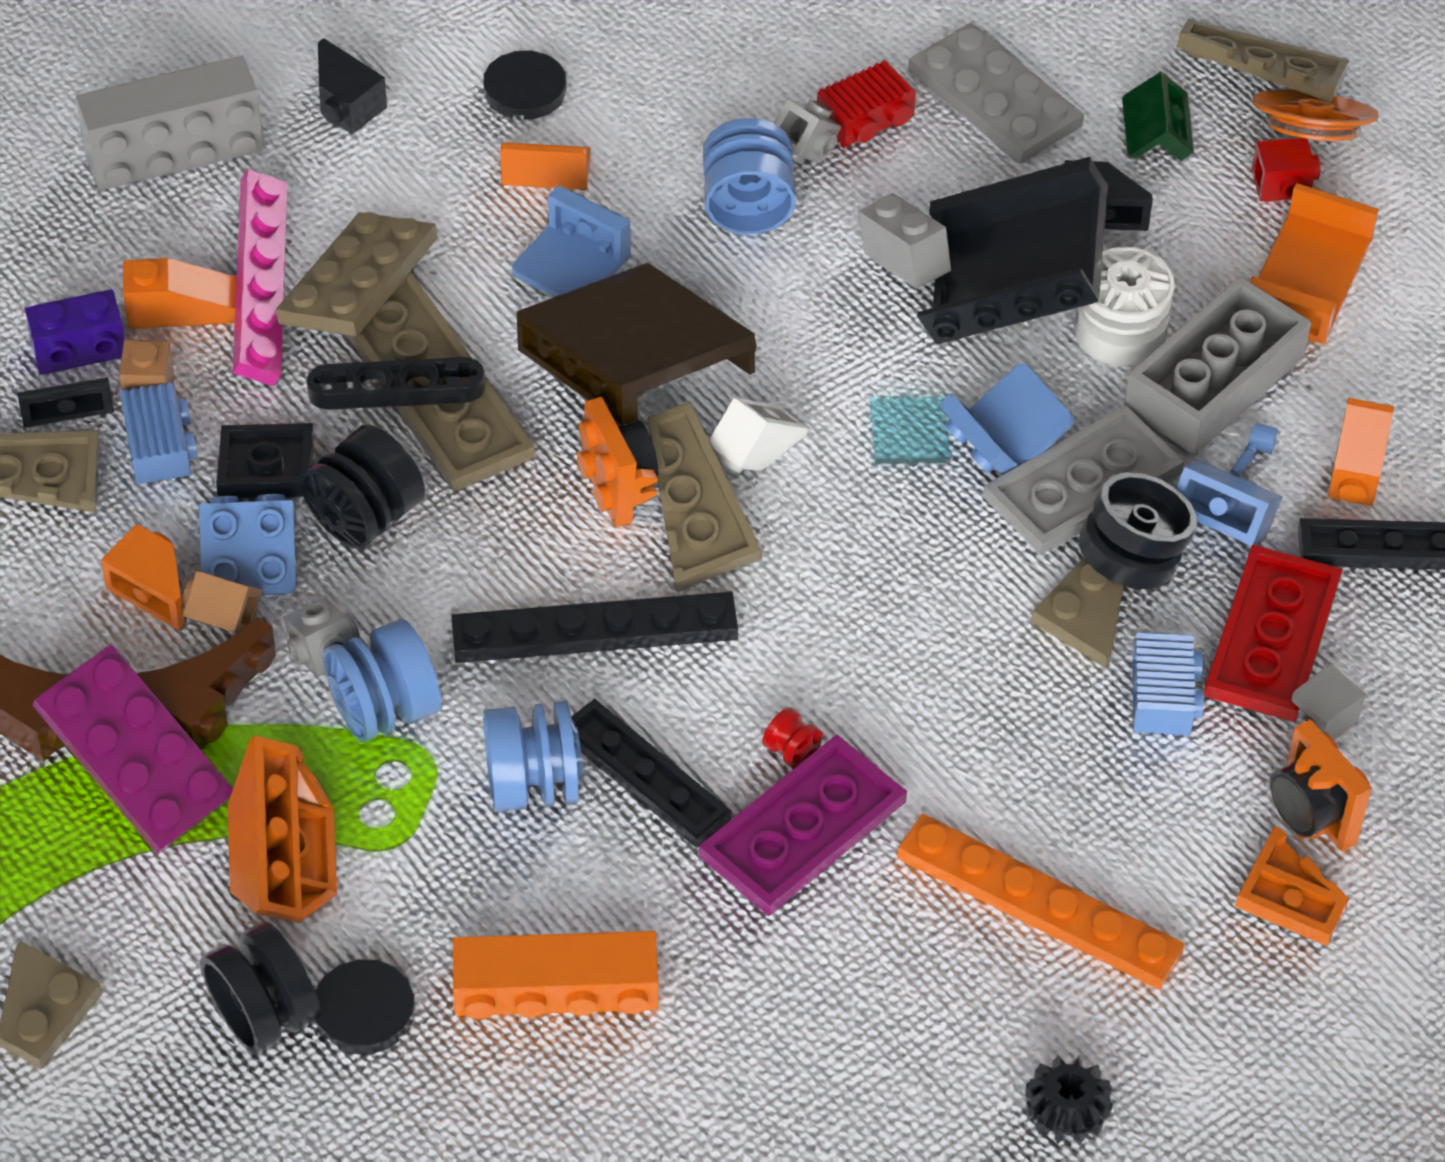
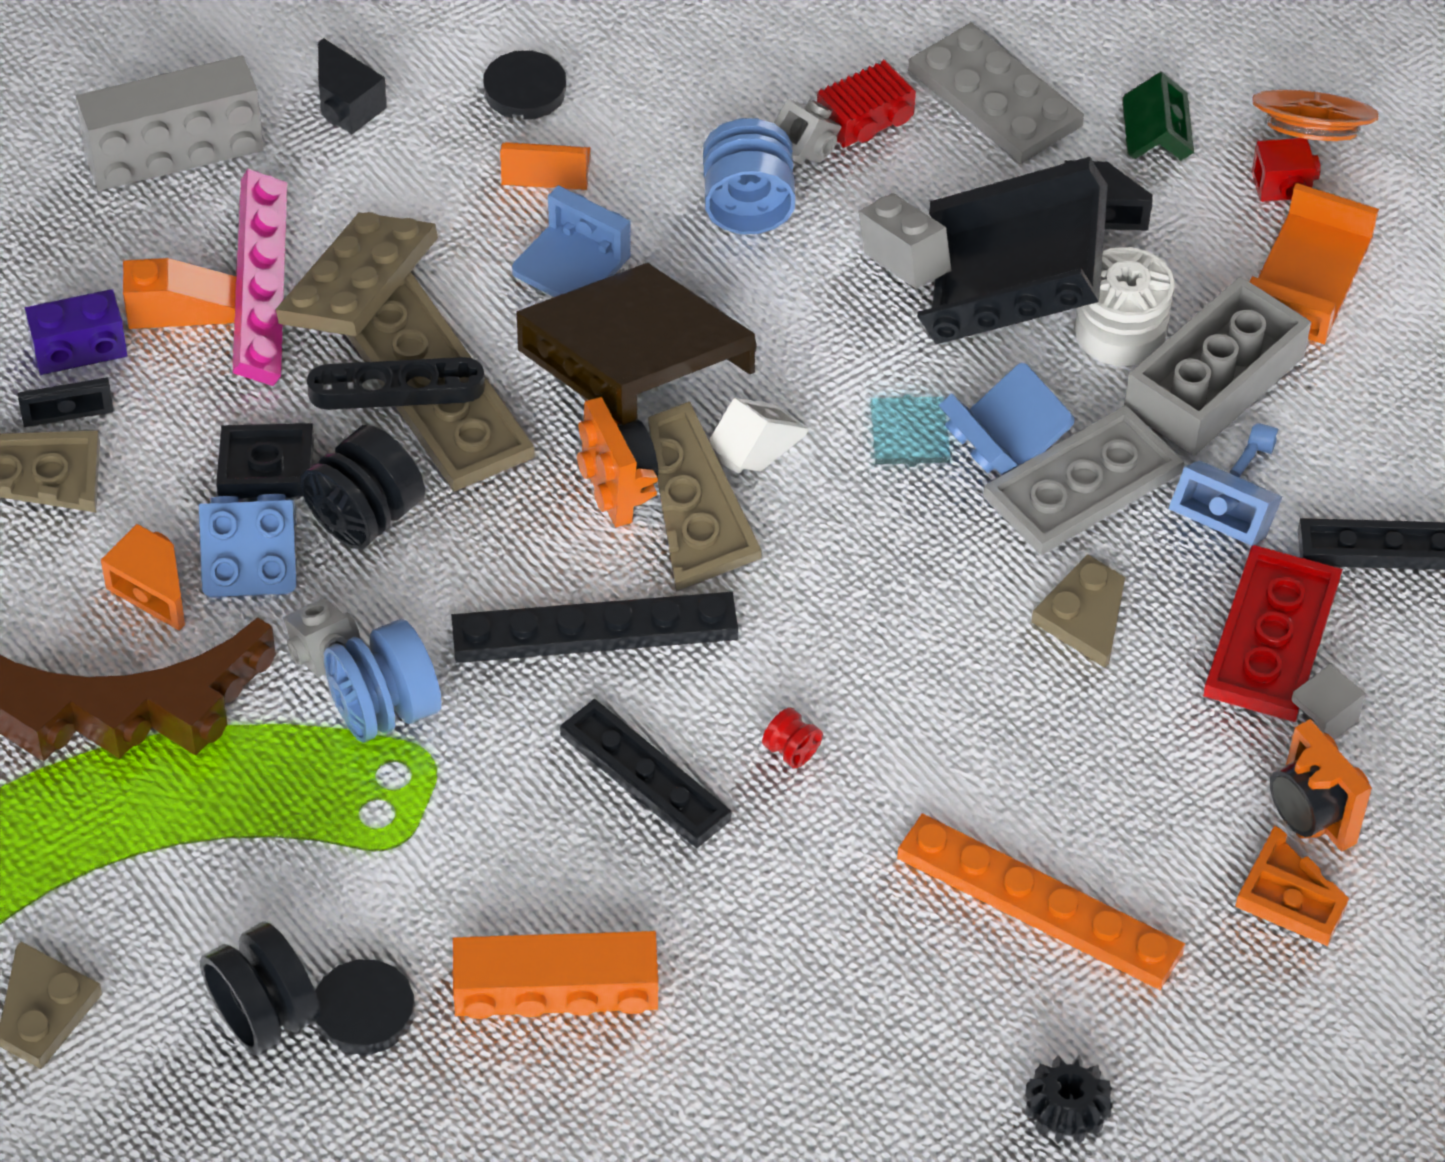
magenta plate [32,644,233,855] -> none
medium nougat brick [119,340,175,391] -> none
medium blue brick [120,381,197,484] -> none
medium nougat brick [182,571,263,633] -> none
orange wedge [228,735,337,923] -> none
medium blue wheel [483,701,582,812] -> none
magenta plate [699,734,907,916] -> none
black wheel [1078,472,1197,590] -> none
medium blue brick [1132,632,1204,737] -> none
dark tan wing [1177,19,1349,103] -> none
orange slope [1328,397,1394,506] -> none

